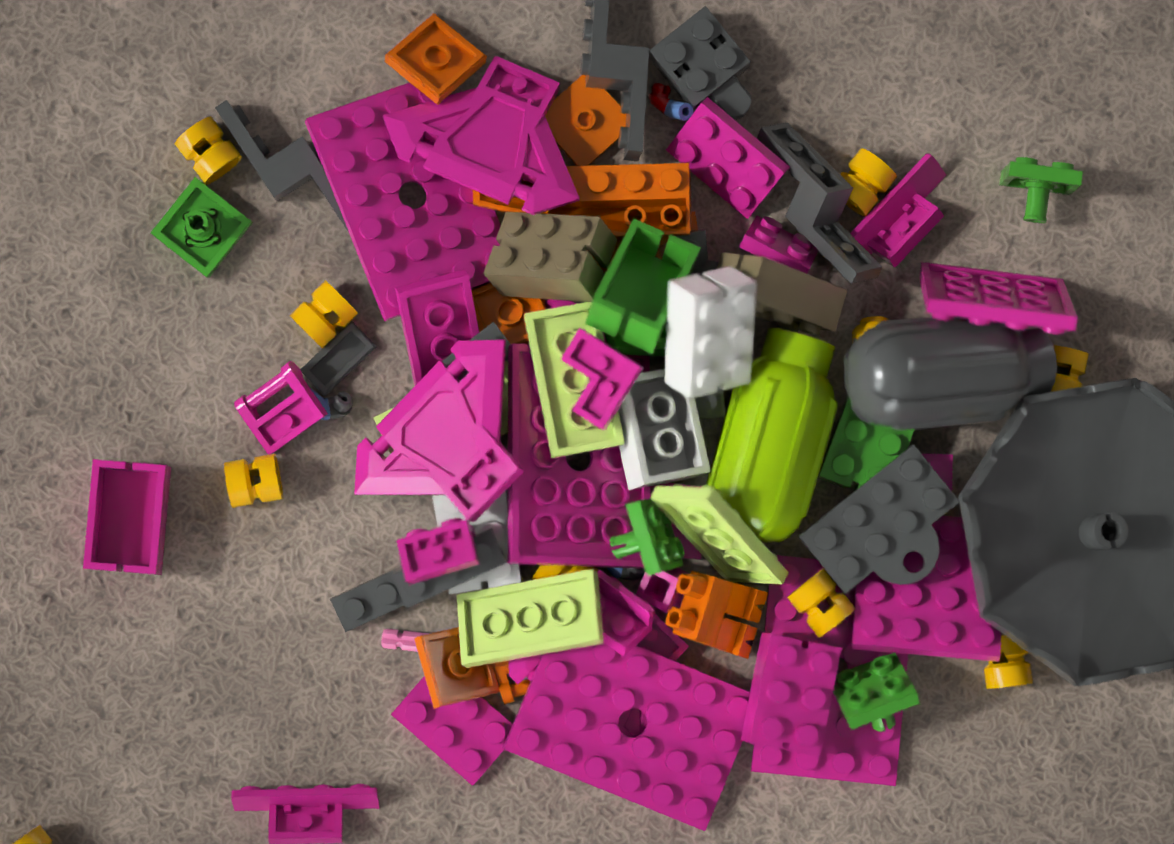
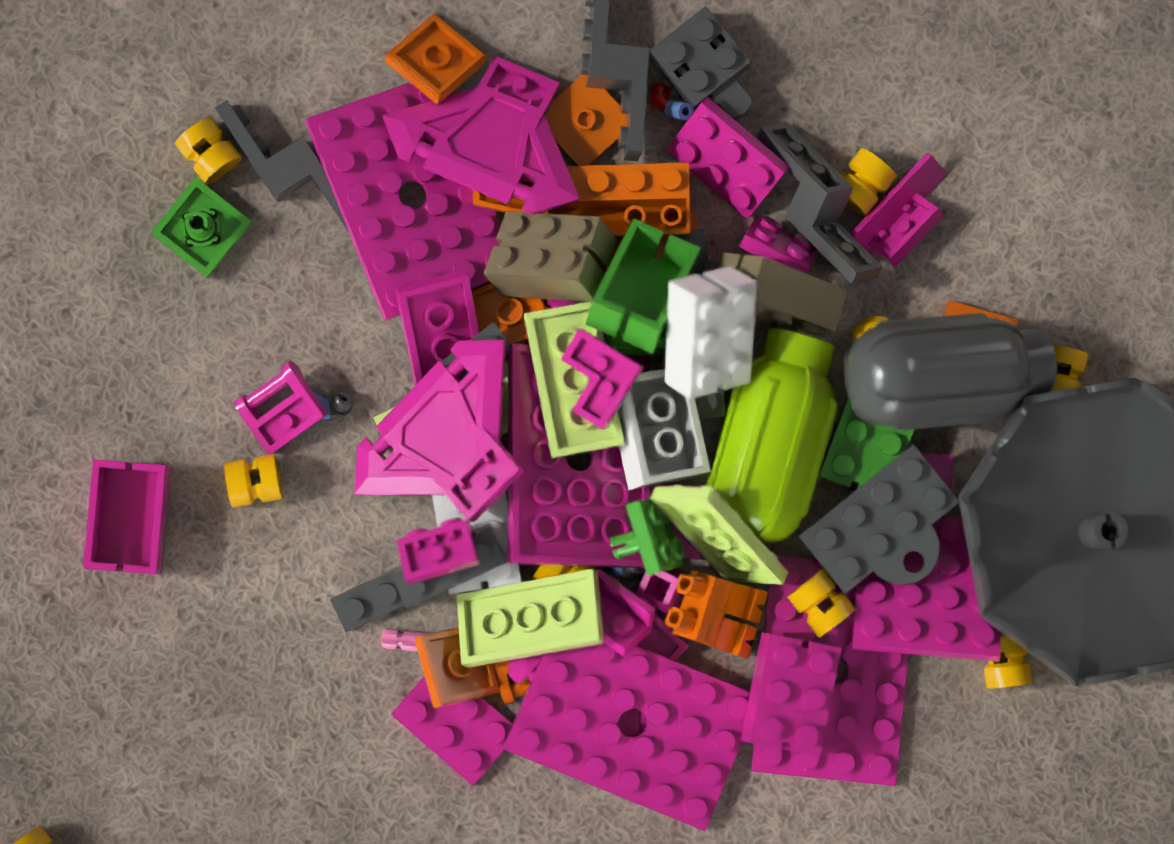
dark pink bracket [231,784,379,844] -> none
yellow wheel [289,280,358,349] -> none
dark grey tile [300,321,377,396] -> none
bright green plate [833,653,920,732] -> none
dark pink plate [919,262,1077,334] -> none
bright green plate [999,157,1083,223] -> none

